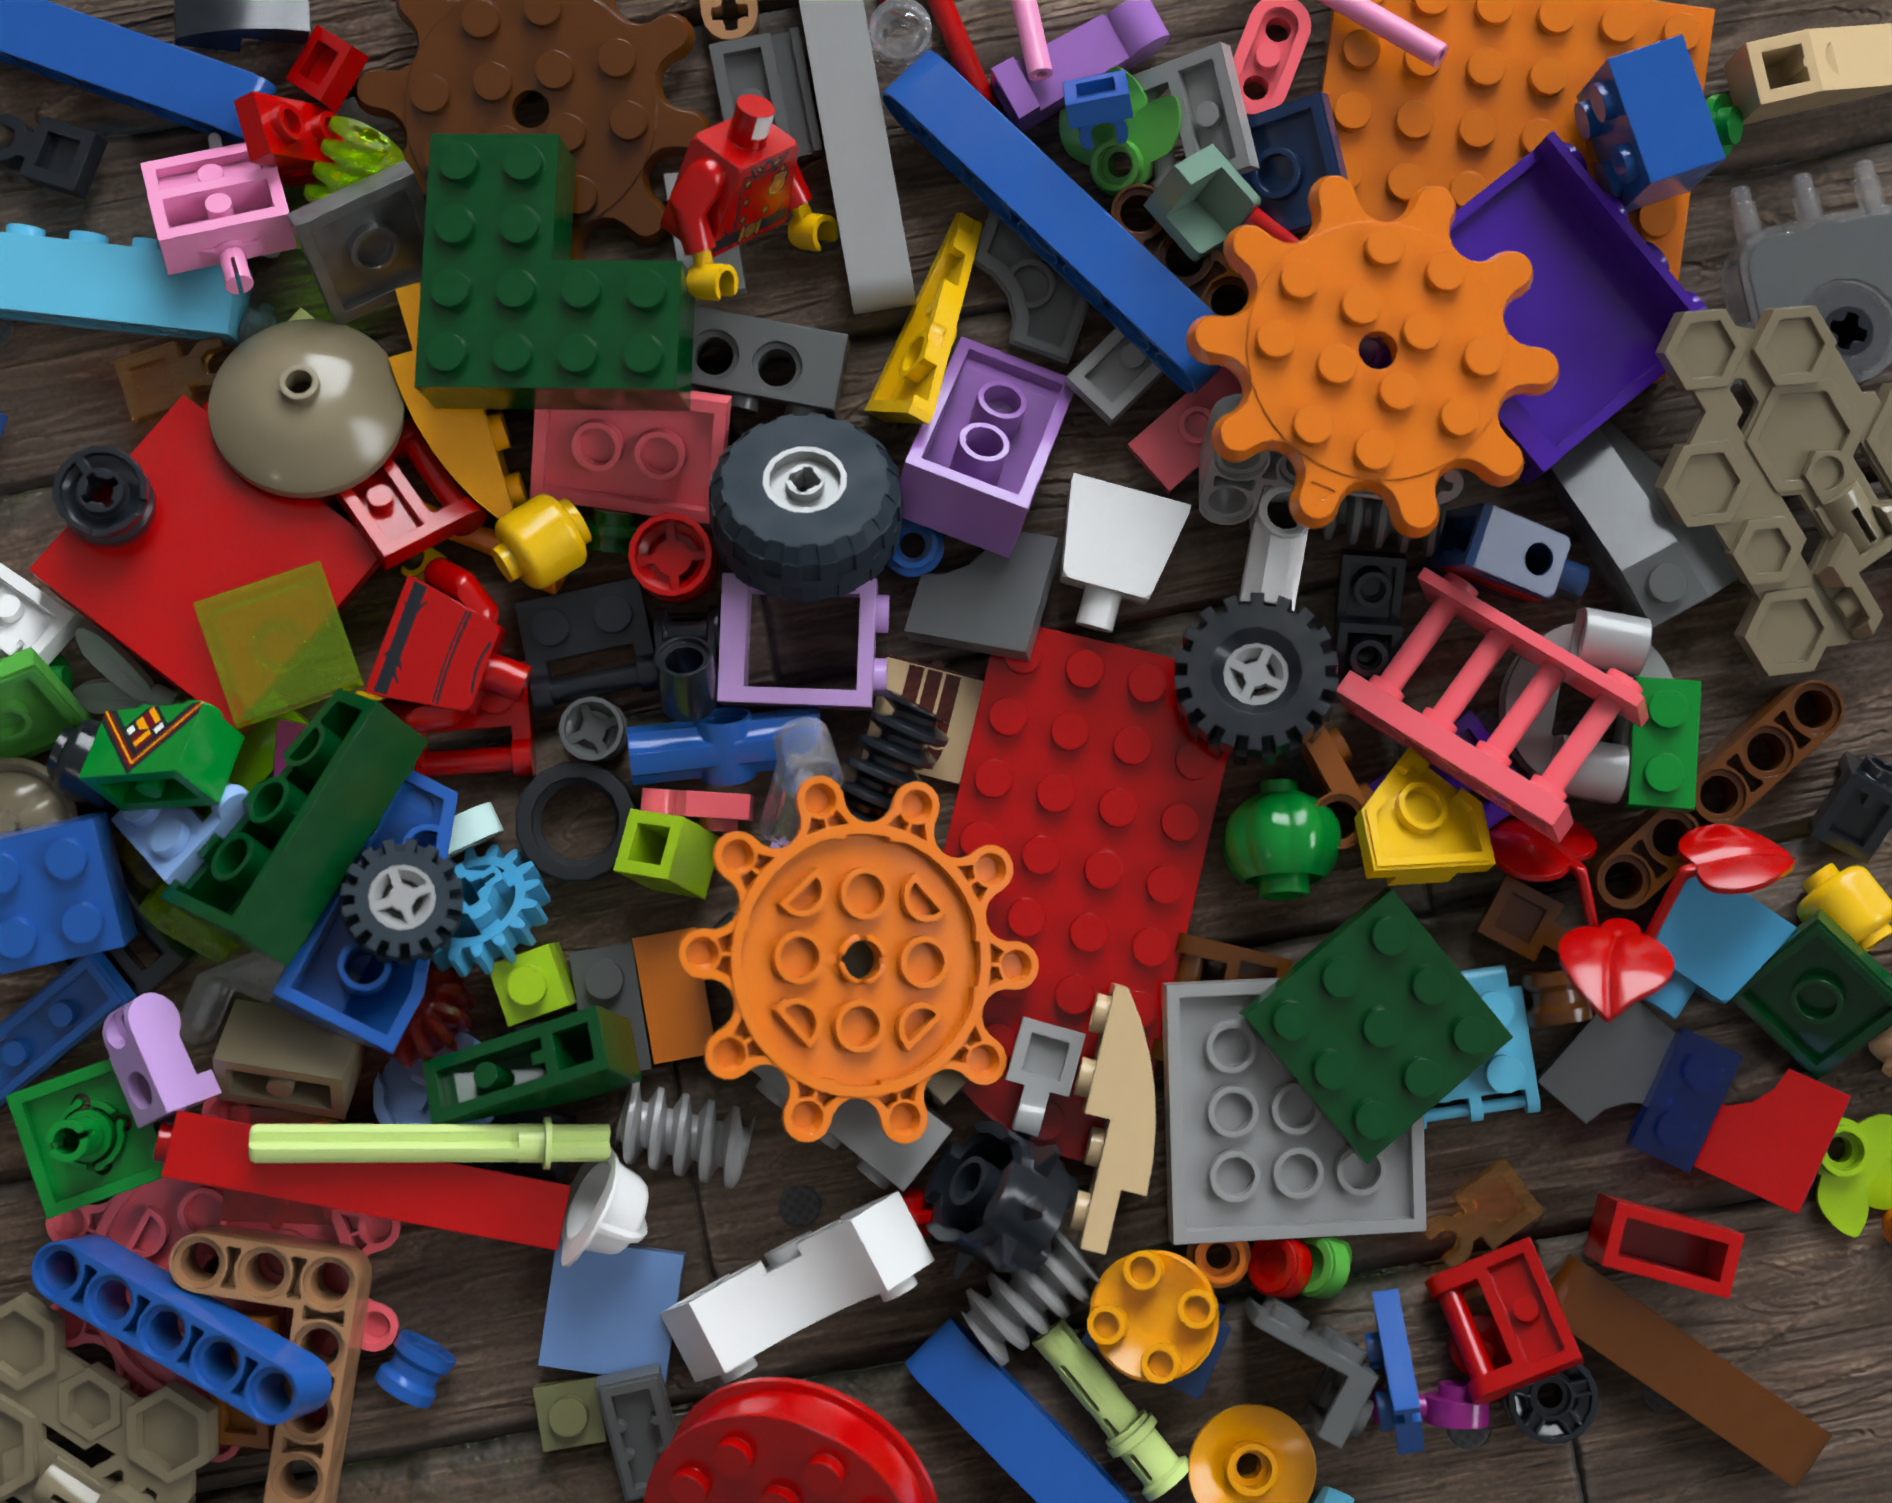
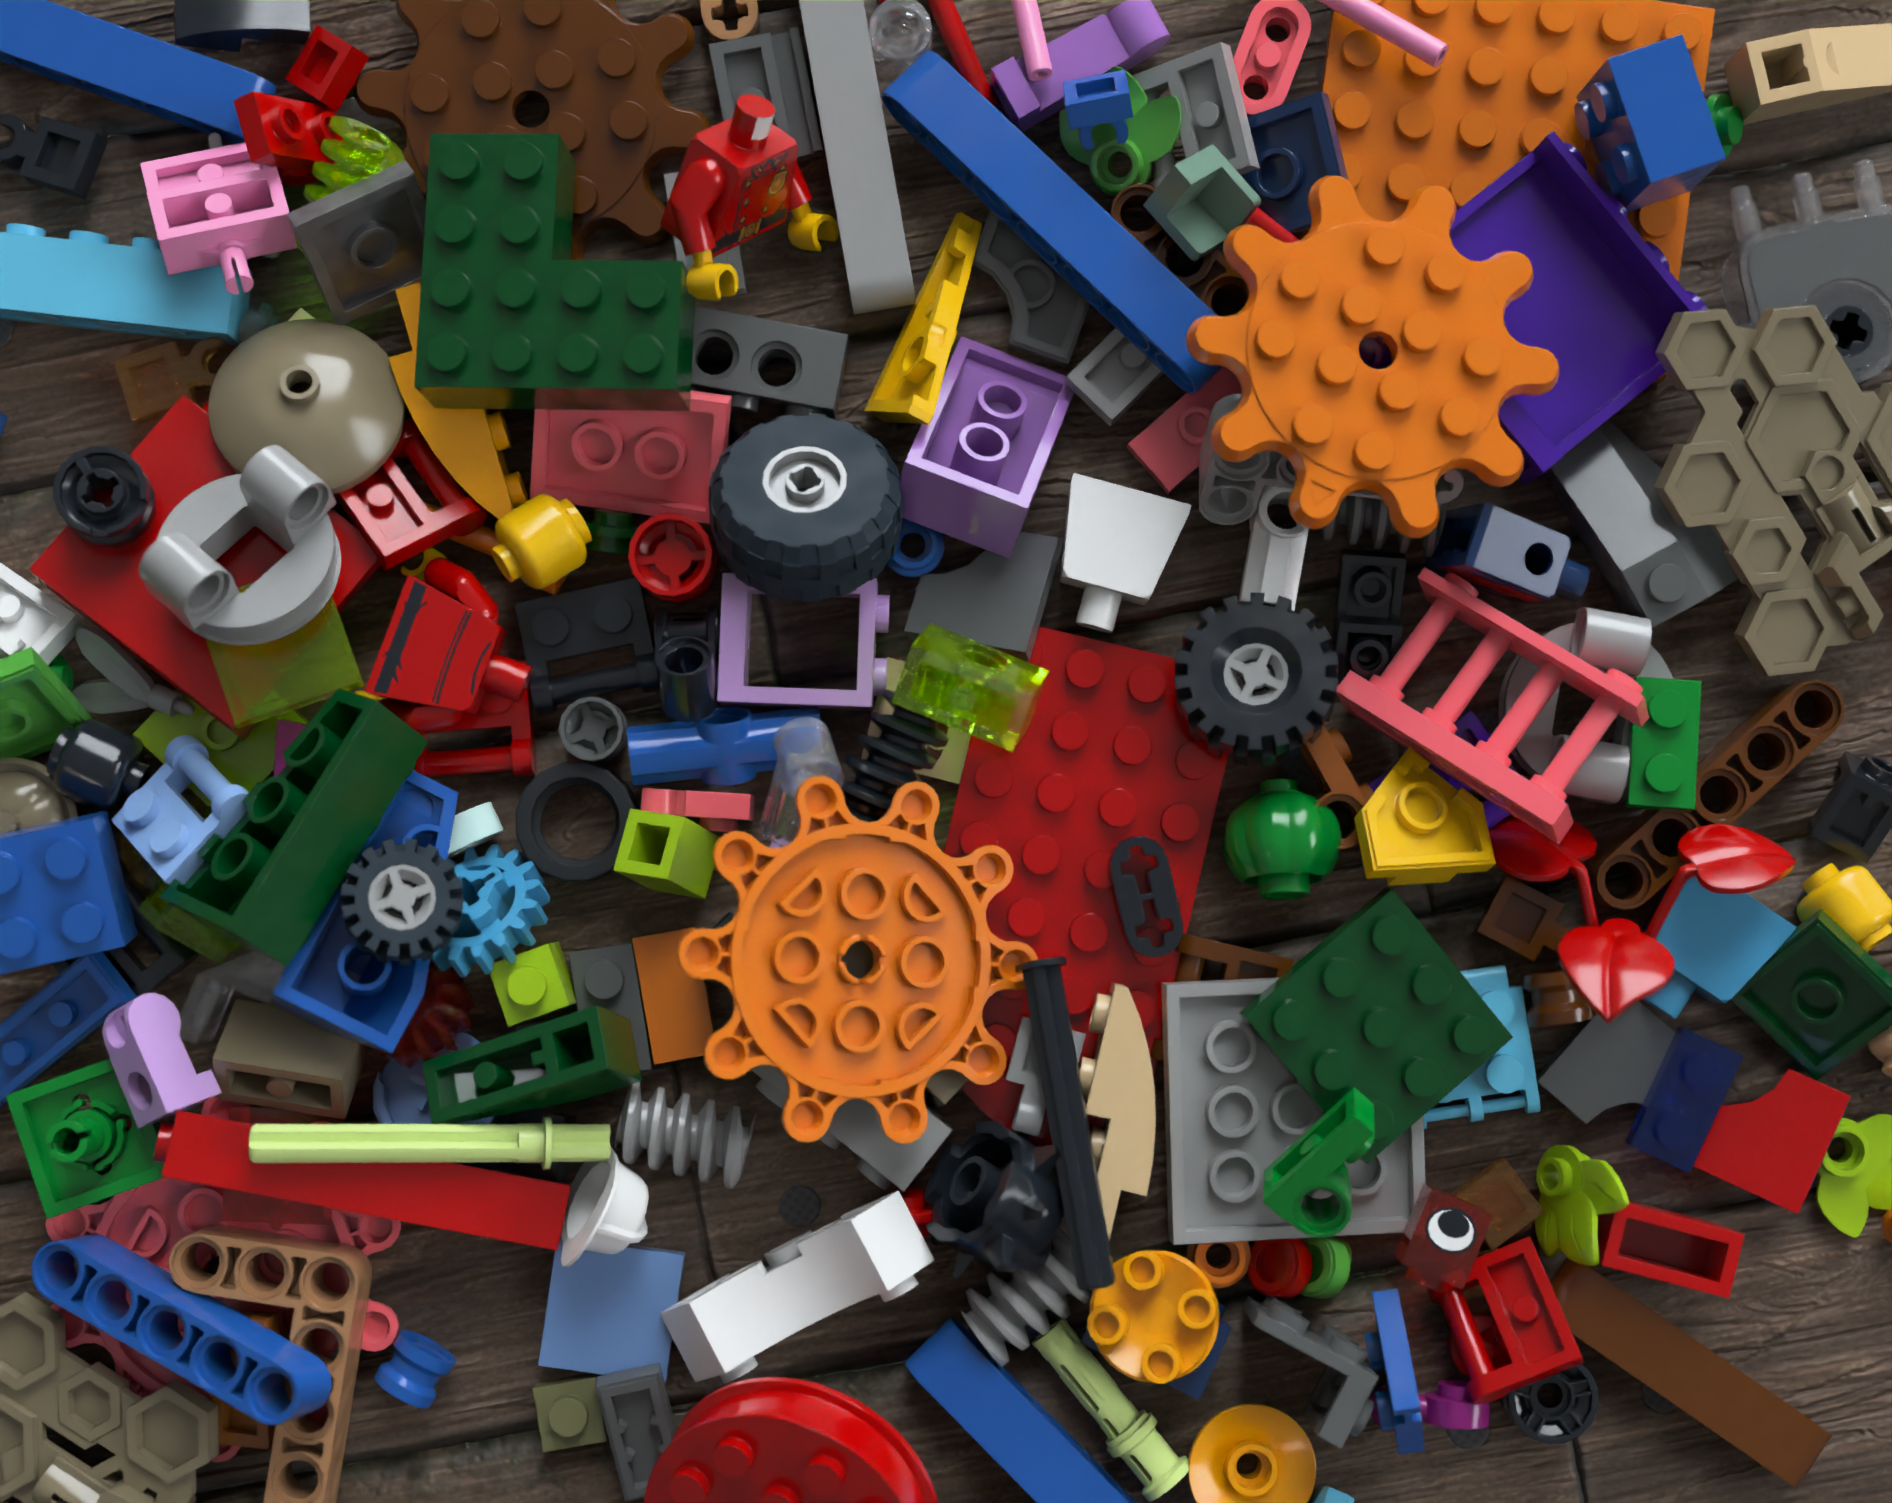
green brick [79,700,245,811] -> none
none -> light grey piece [139,445,341,645]
none -> clear neon green brick [891,623,1049,752]
none -> black axle [1015,957,1116,1291]
none -> black beam [1108,836,1183,957]
none -> green plate [1263,1087,1375,1238]
none -> clear red brick [1394,1183,1493,1292]
none -> lime plate [1535,1145,1629,1266]

